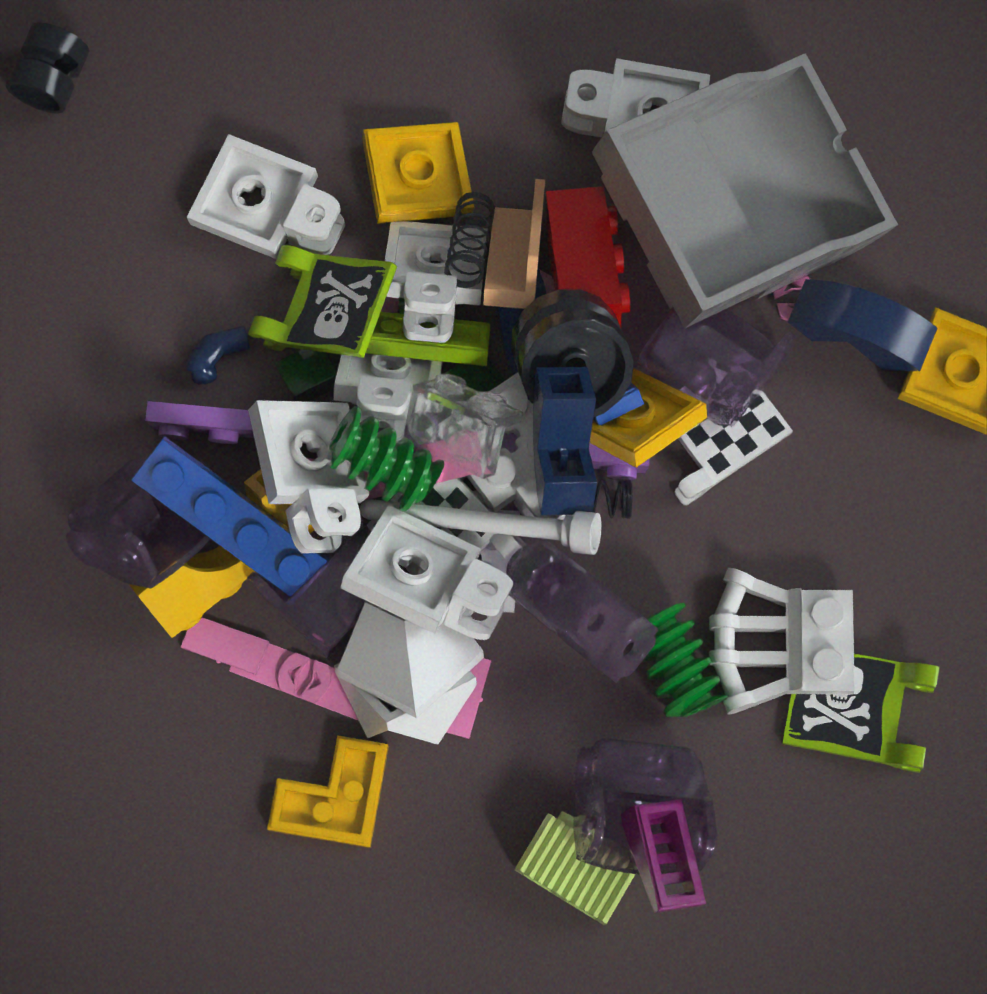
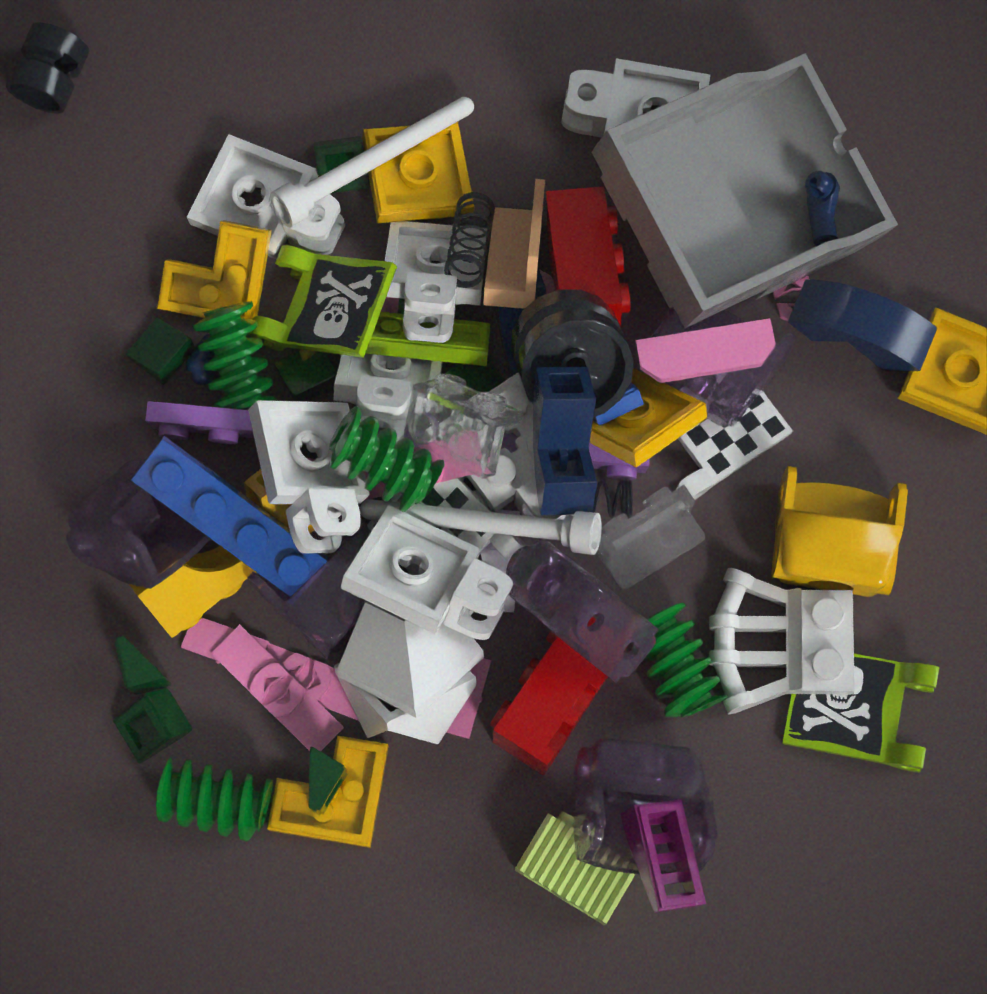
none -> dark green slope [113,688,192,764]
none -> dark green slope [115,636,171,695]
none -> dark green slope [125,317,195,385]
none -> green piece [156,756,273,842]
none -> yellow tile [157,220,272,319]
none -> green piece [192,301,277,409]
none -> bright pink piece [211,625,344,751]
none -> white piece [270,97,474,227]
none -> dark green slope [309,746,347,816]
none -> dark green slope [314,136,369,193]
none -> red wedge [490,607,630,776]
none -> clear bracket [596,485,705,591]
none -> bright pink piece [635,318,776,383]
none -> yellow piece [771,466,908,597]
none -> dark blue arm [805,171,840,246]

